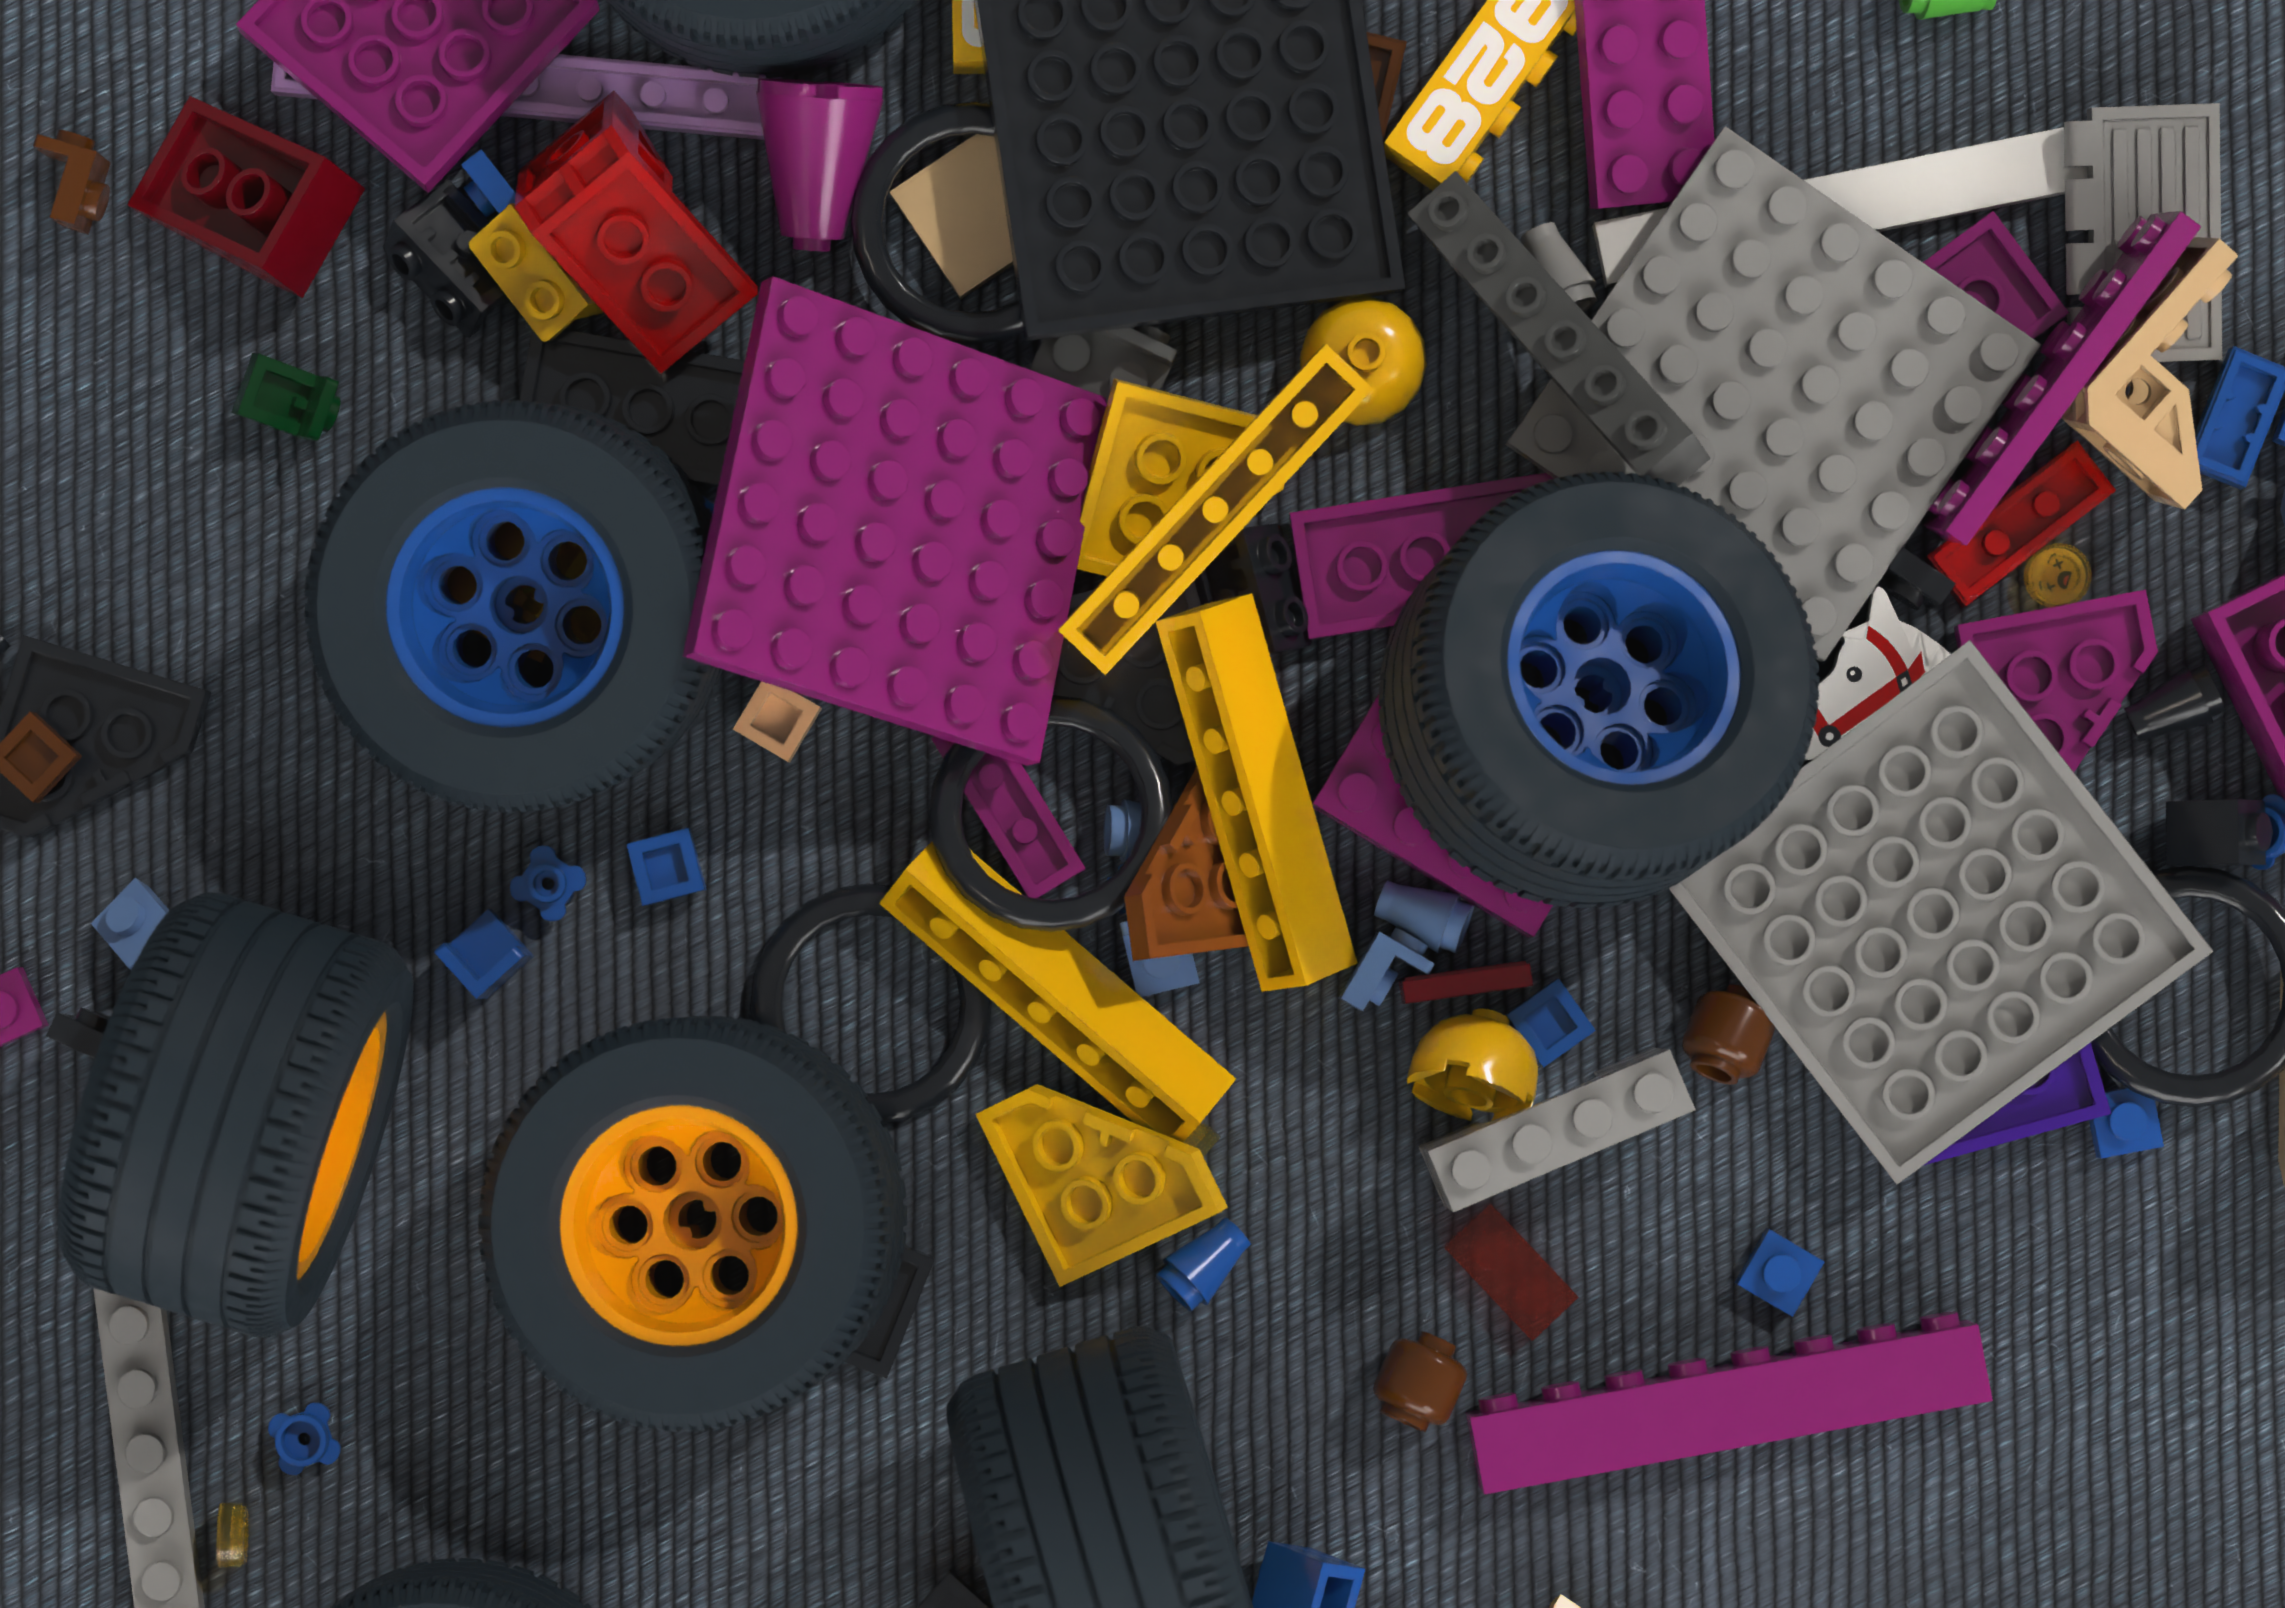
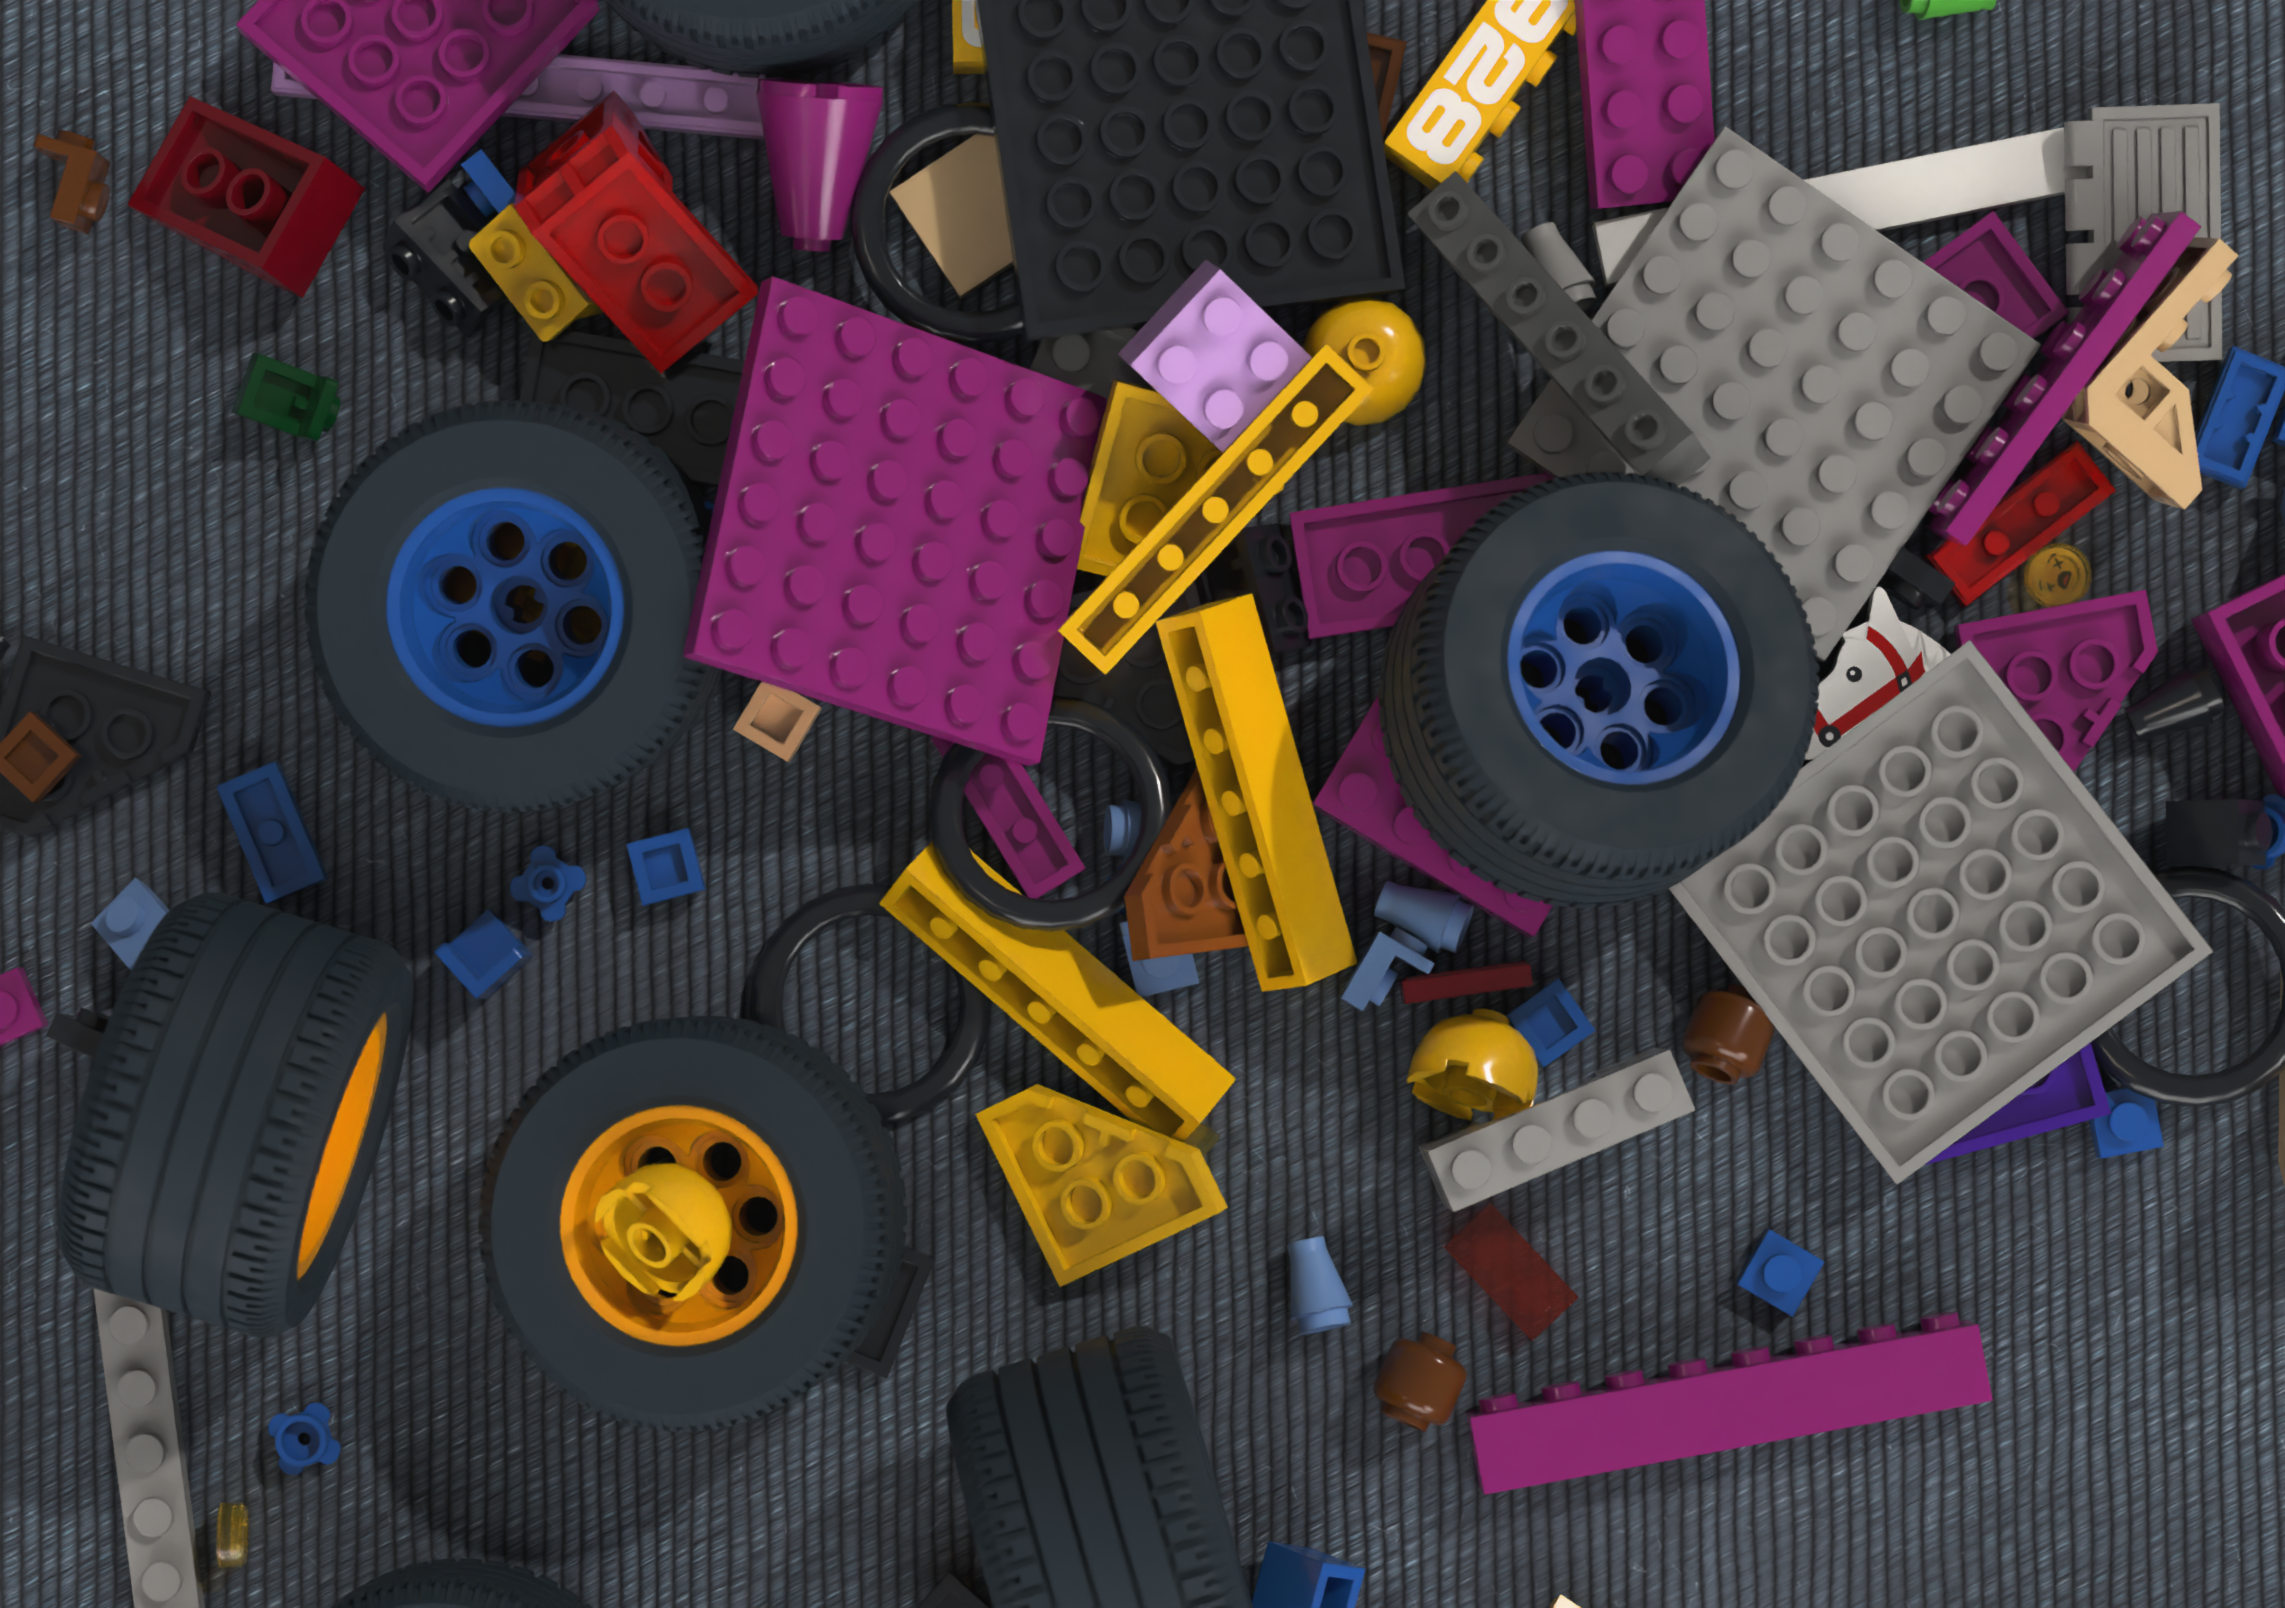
blue cone [1156,1217,1251,1312] -> none
none -> blue plate [216,761,329,904]
none -> yellow cylinder [594,1163,732,1301]
none -> lavender brick [1118,260,1312,452]
none -> medium blue cone [1287,1236,1353,1335]

